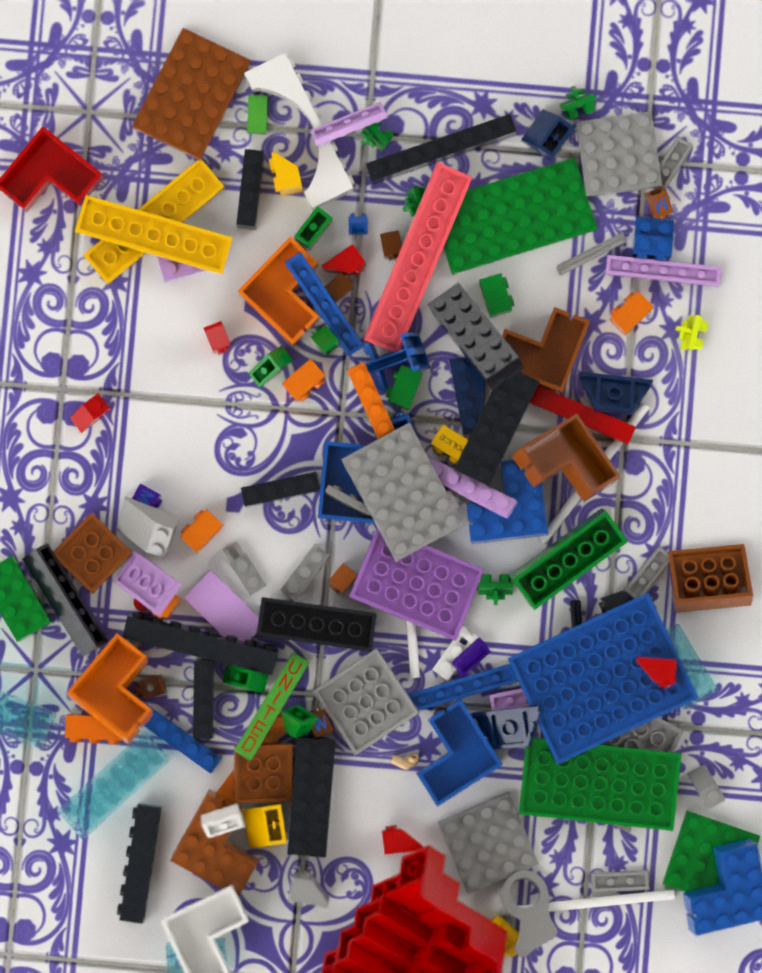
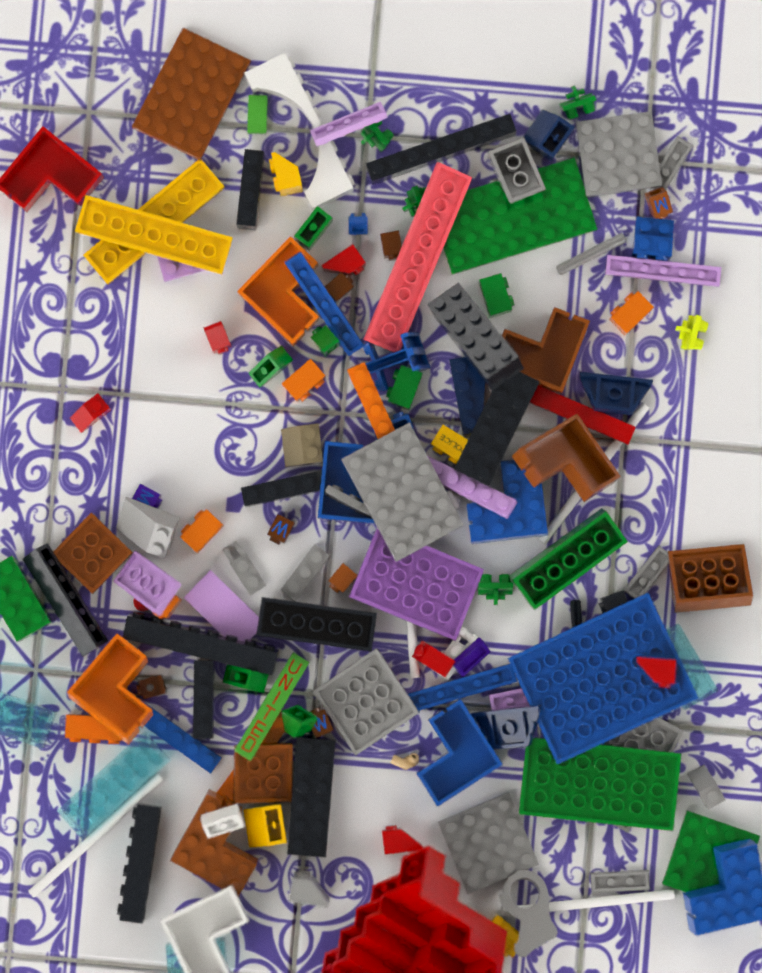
none -> white piece [28,773,164,898]
none -> reddish brown brick [267,514,295,545]
none -> dark tan slope [281,423,323,467]
none -> red slope [412,641,456,678]
none -> light grey slope [488,137,546,204]

